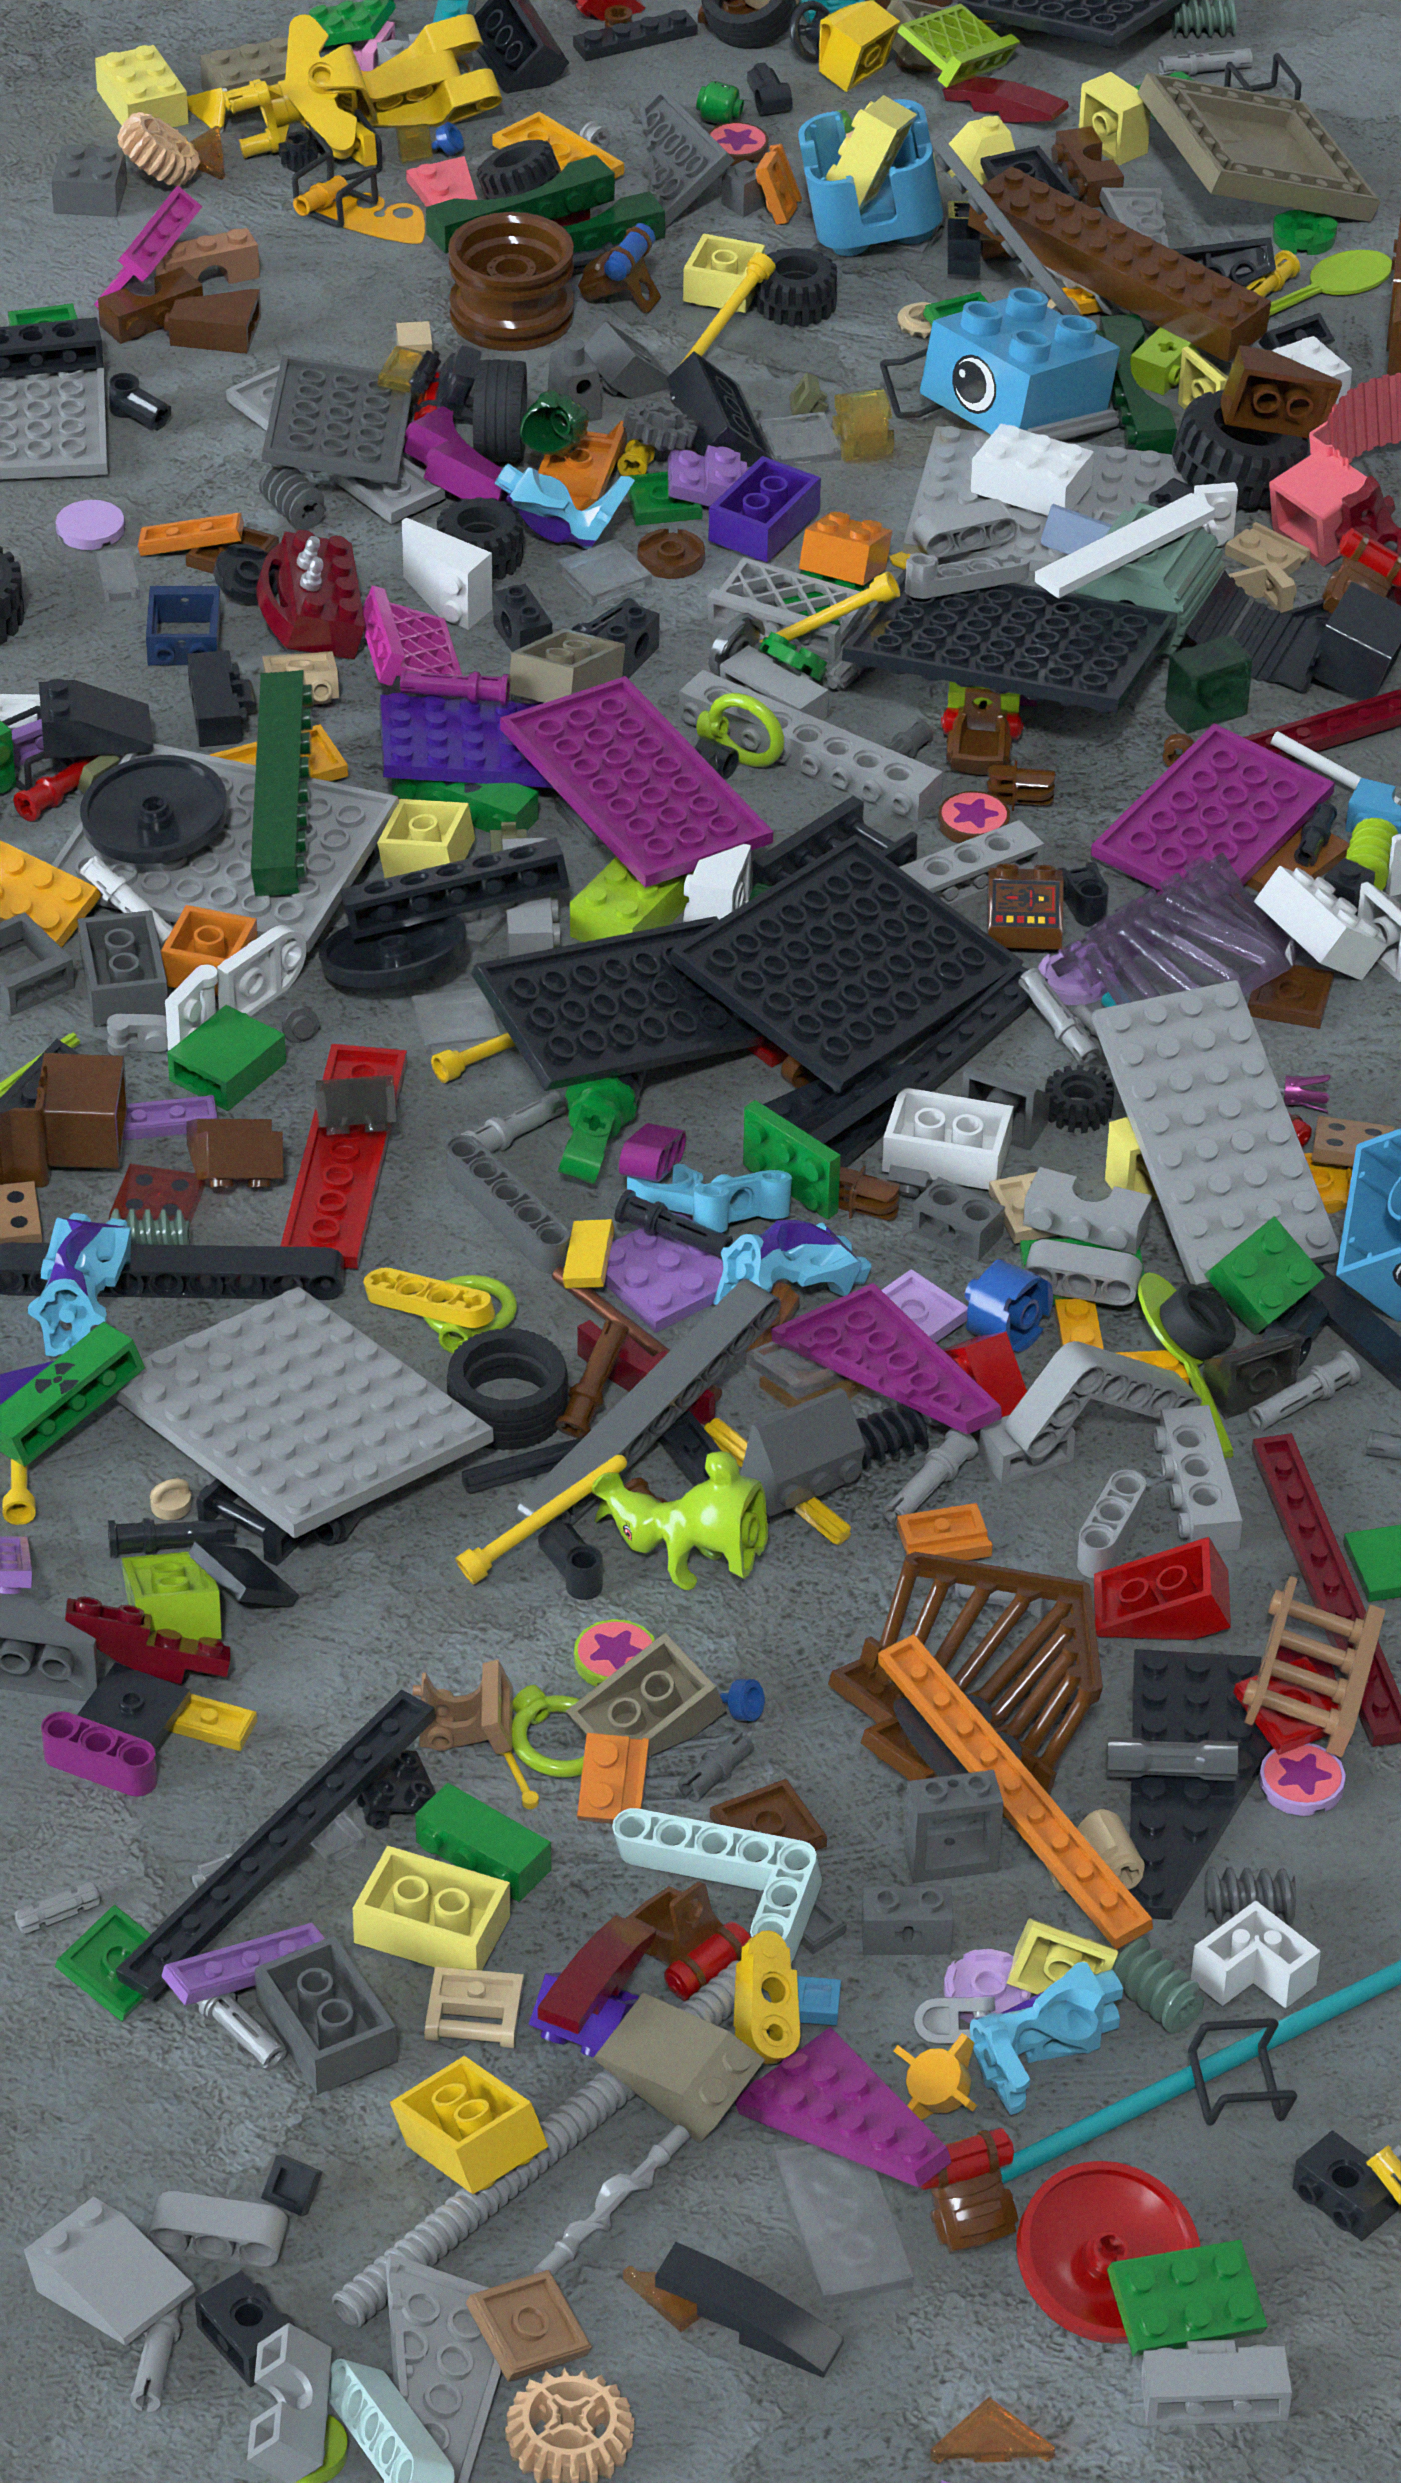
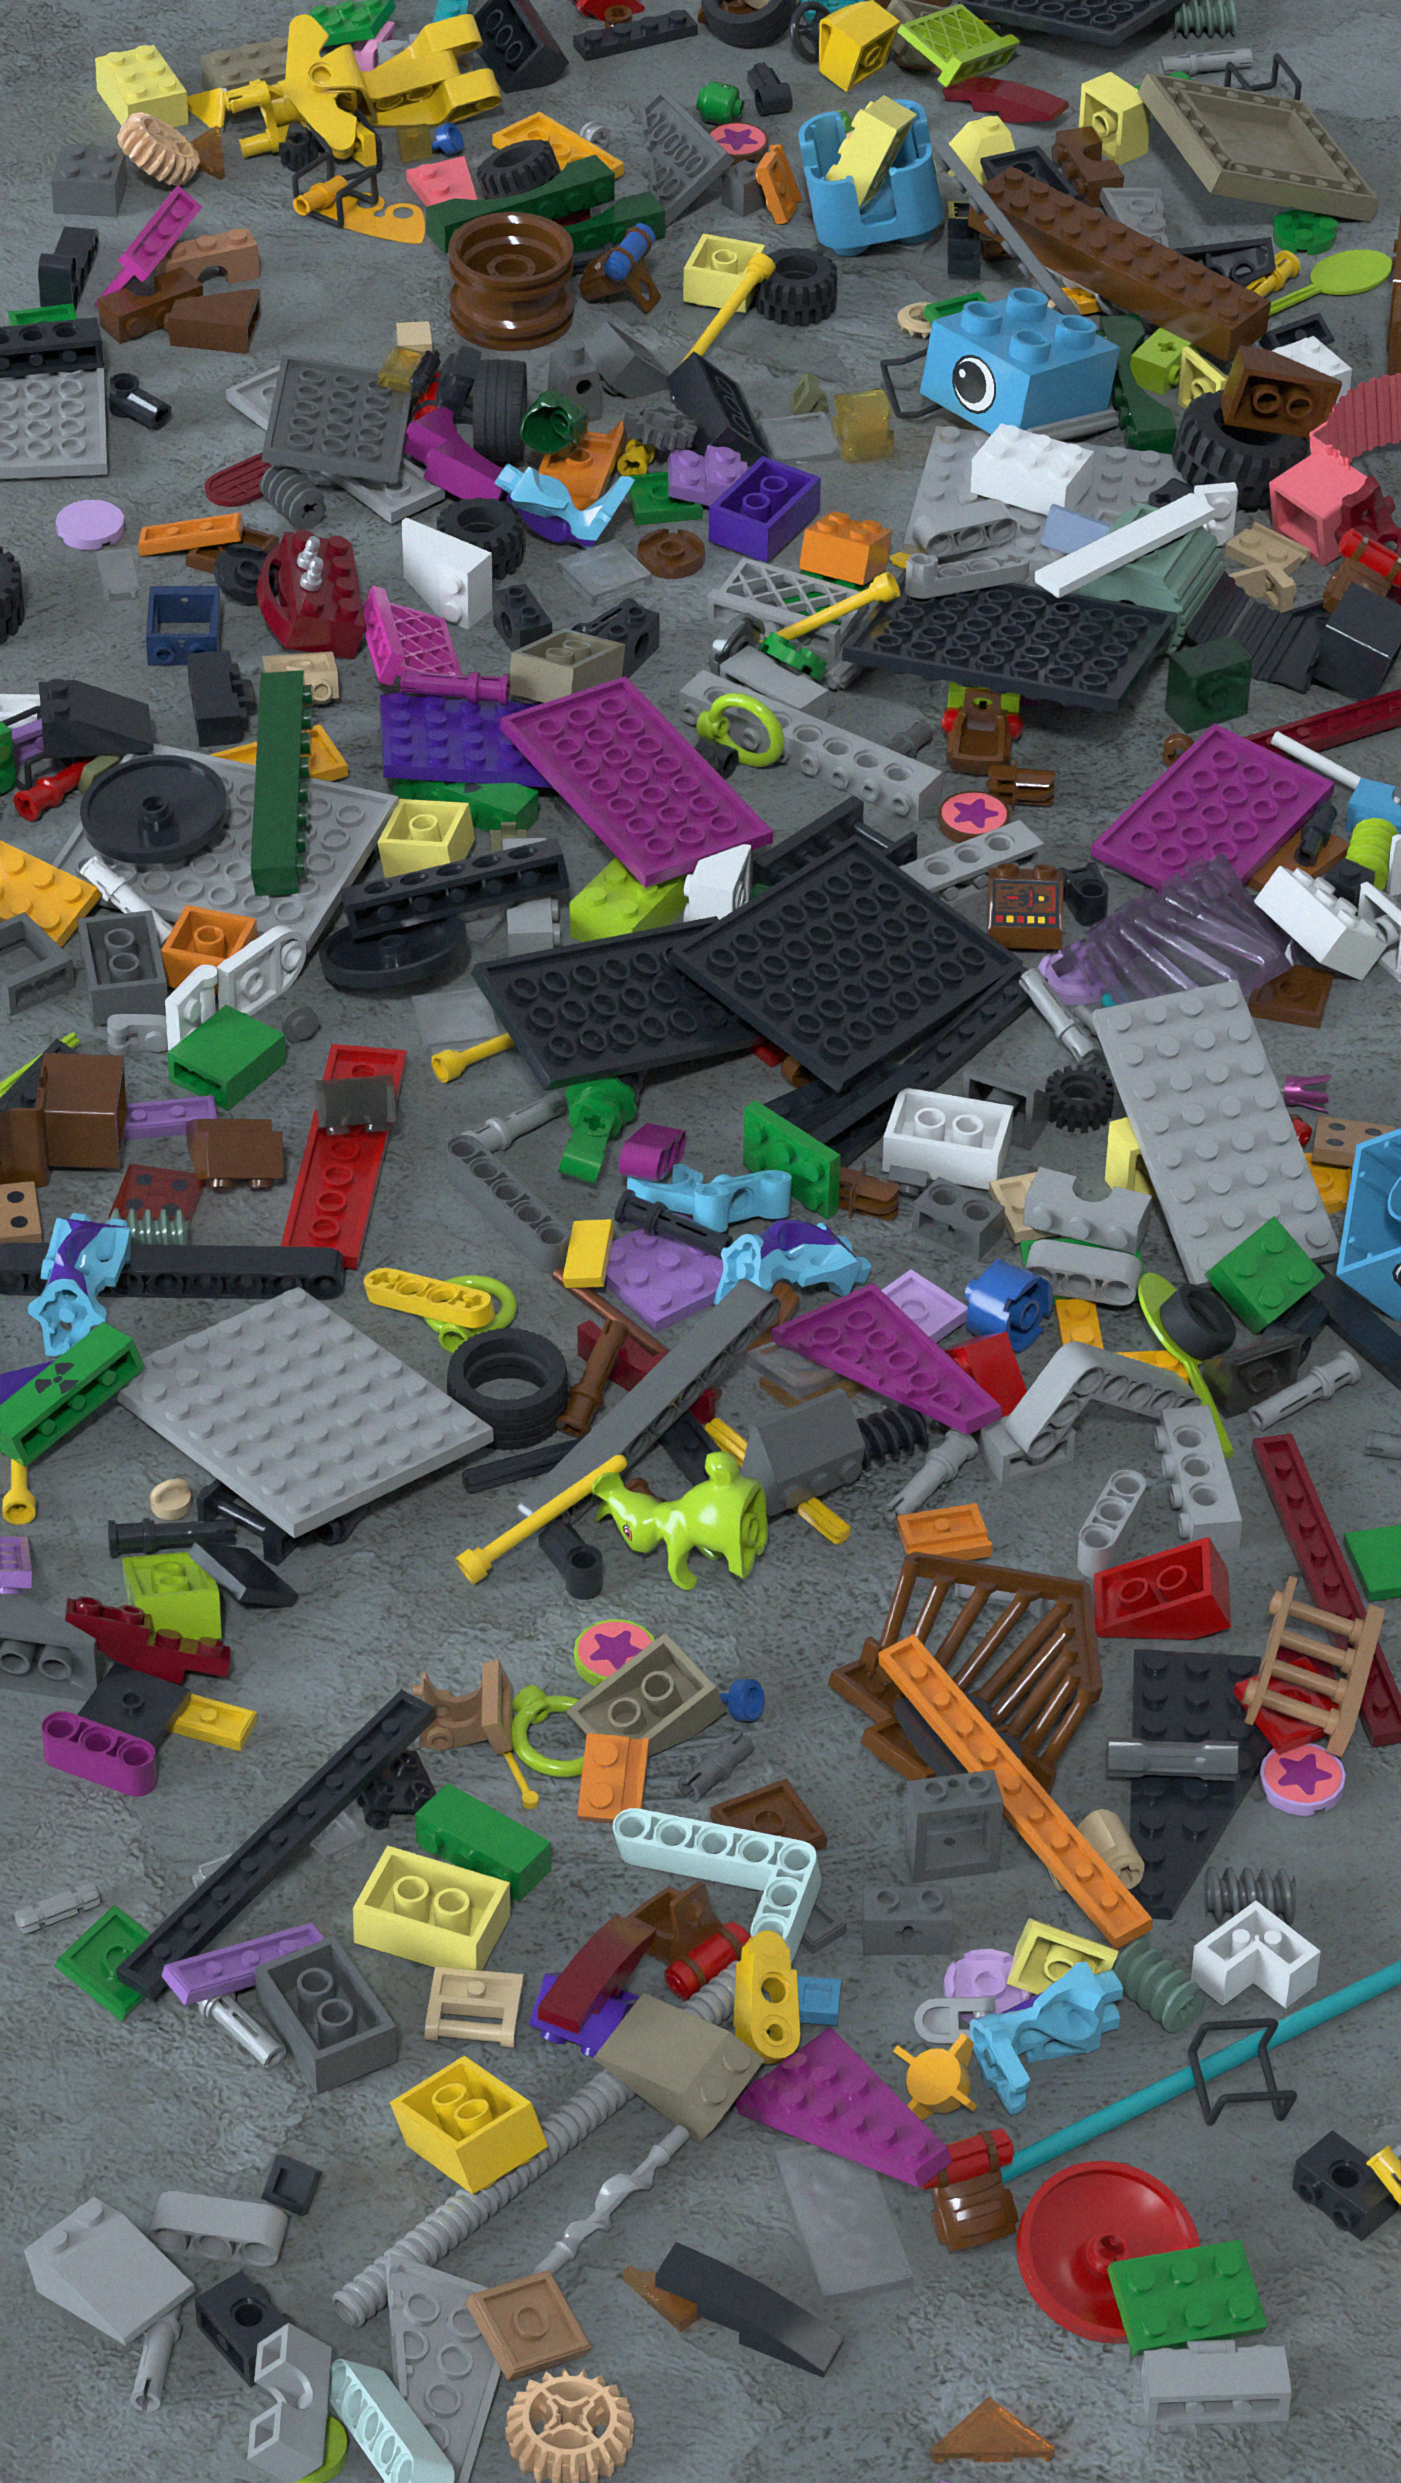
none -> black beam [38,226,99,312]
none -> dark red window [205,452,272,507]

